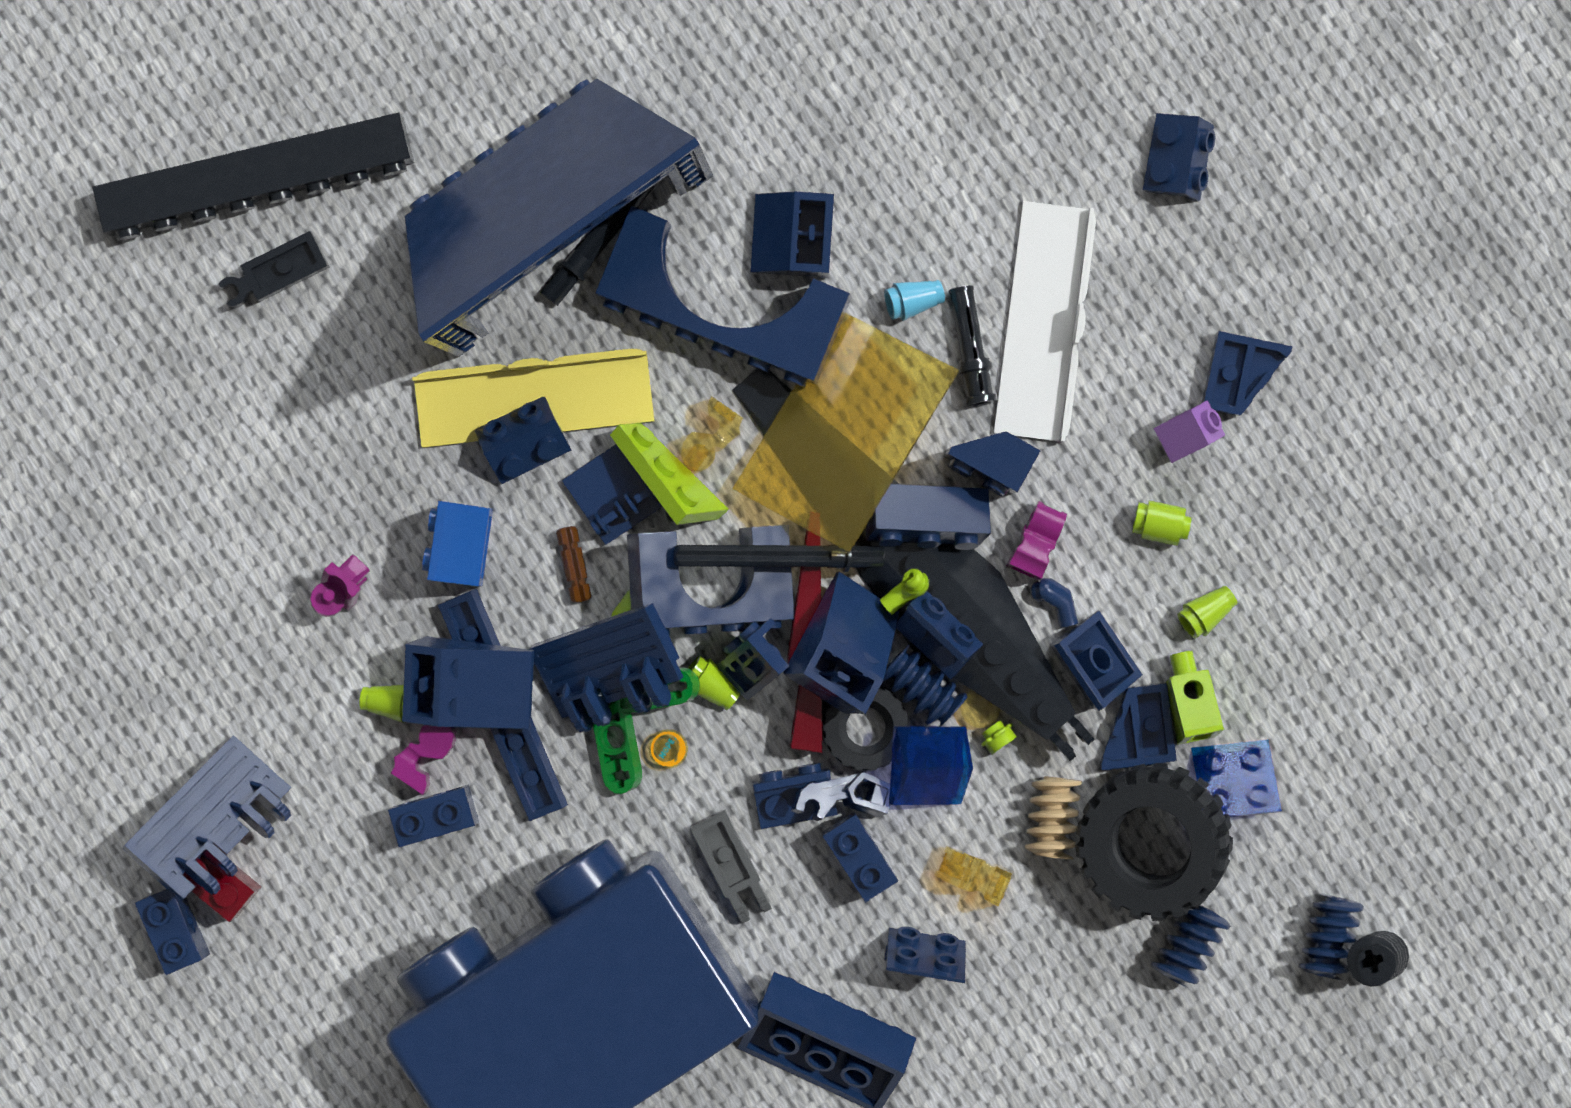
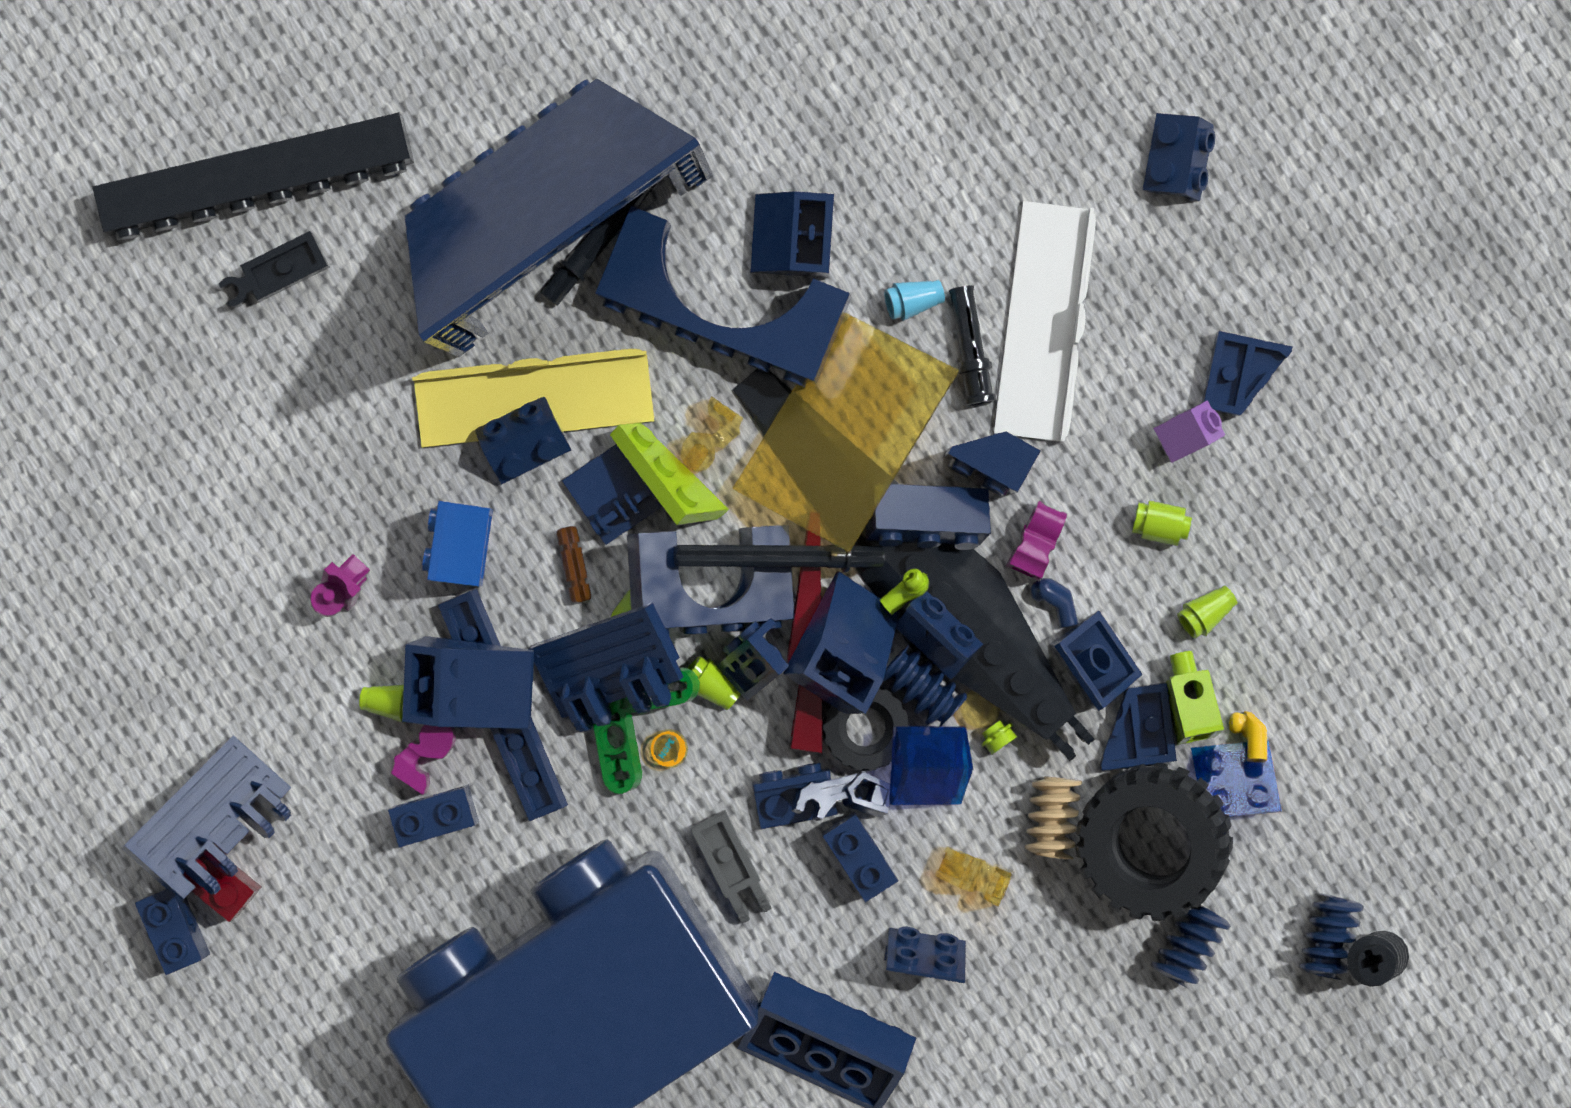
none -> yellow arm [1229,711,1267,763]

